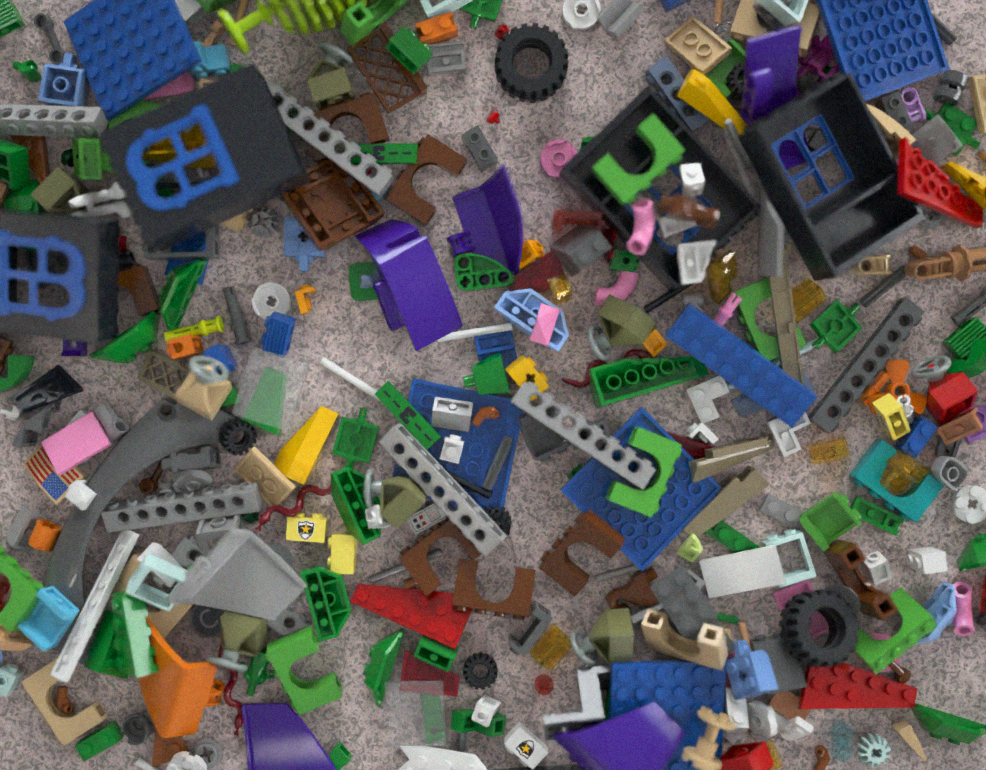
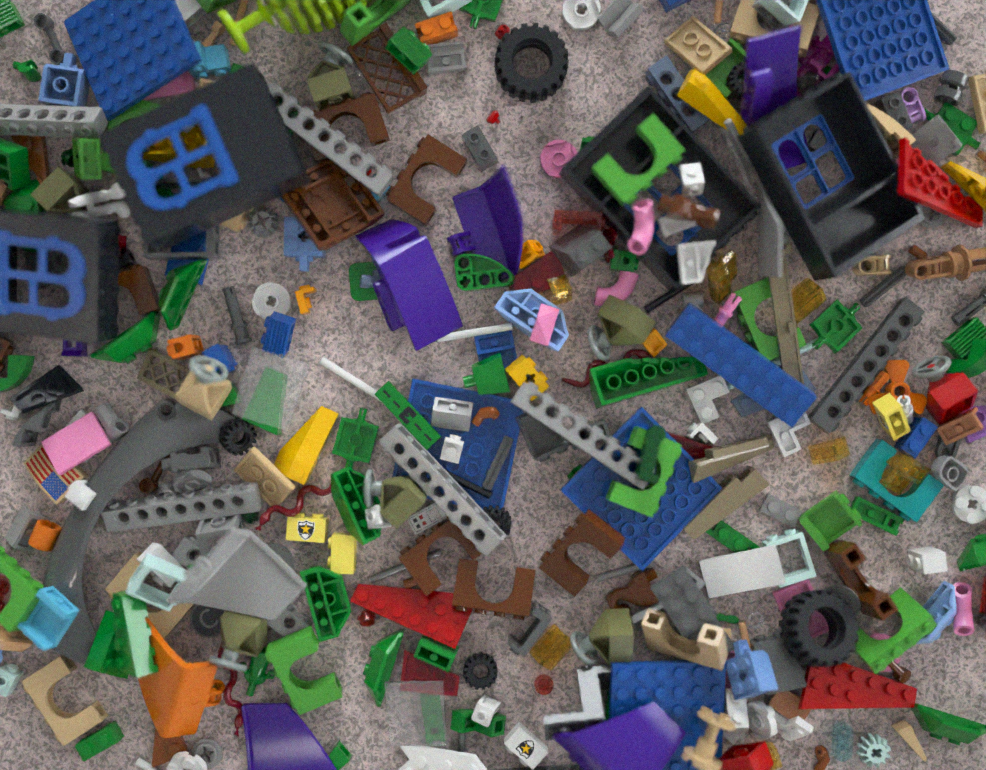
white plate [50,530,140,683] -> none
dark orange arm [56,686,74,714] -> none
dark grey hair [122,713,152,746] -> none
neon yellow pin [164,315,225,343] -> none
green tile [343,143,418,165] -> none
yellowish green slope [676,534,703,563] -> none
white bracket [863,551,892,586] -> none
none -> clear red plate [357,610,376,627]
none -> dark green leg [634,425,666,484]

